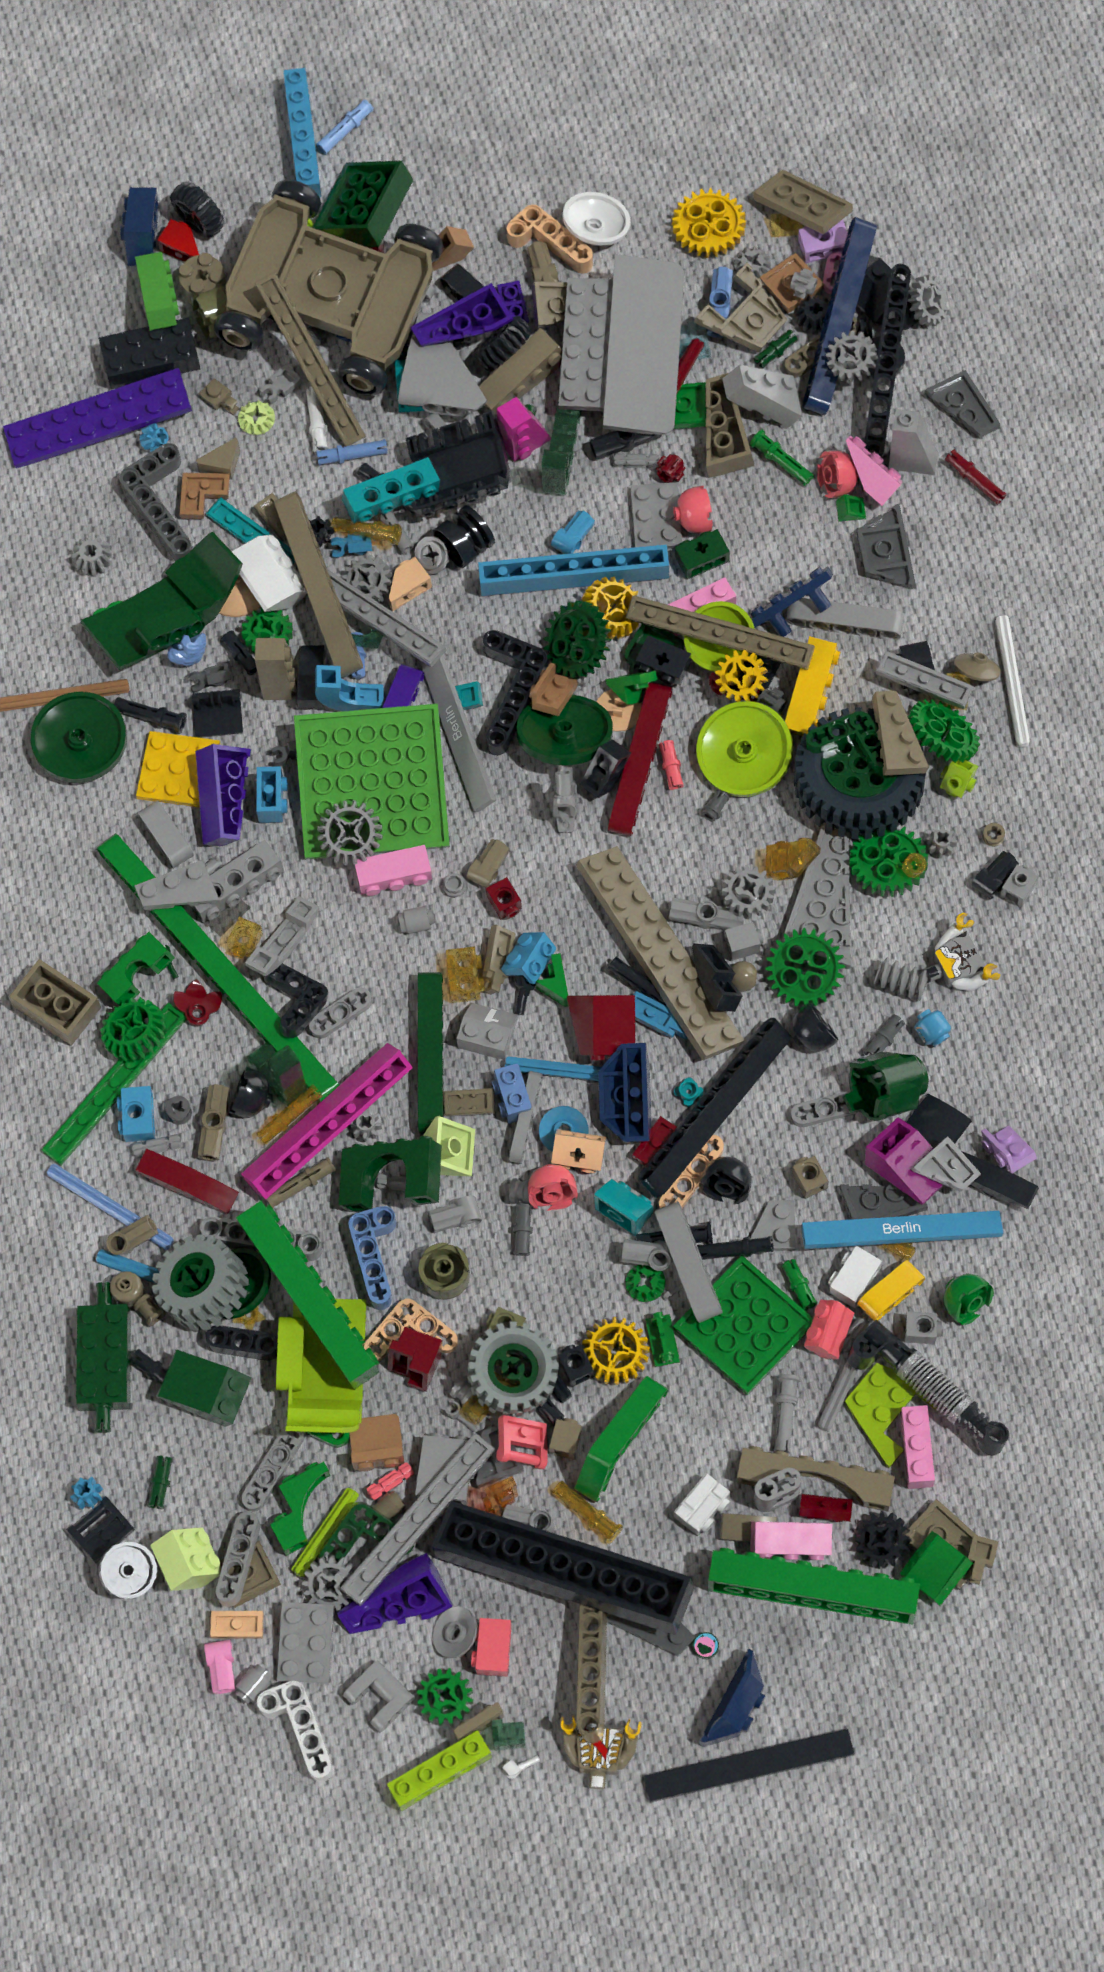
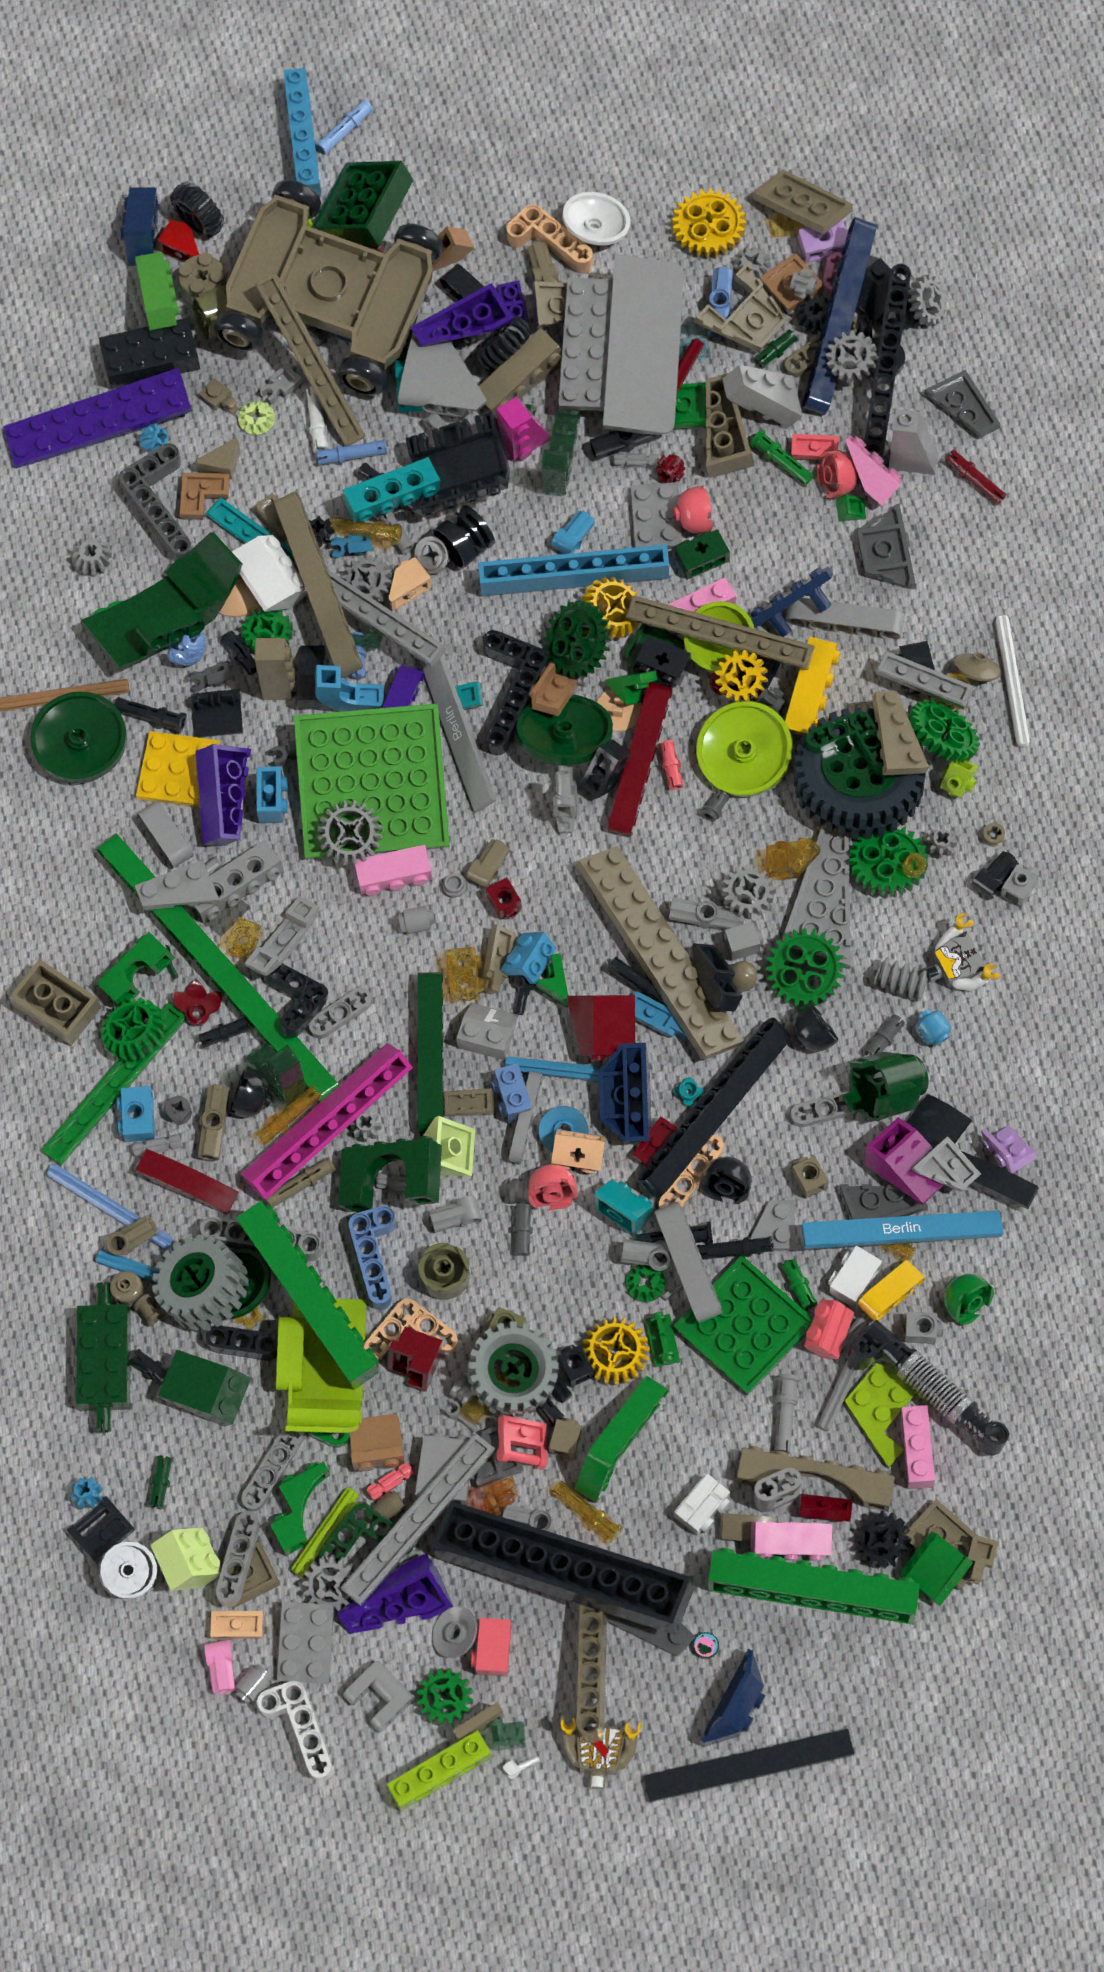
none -> black pin [198,1017,250,1048]
none -> coral plate [791,434,839,460]

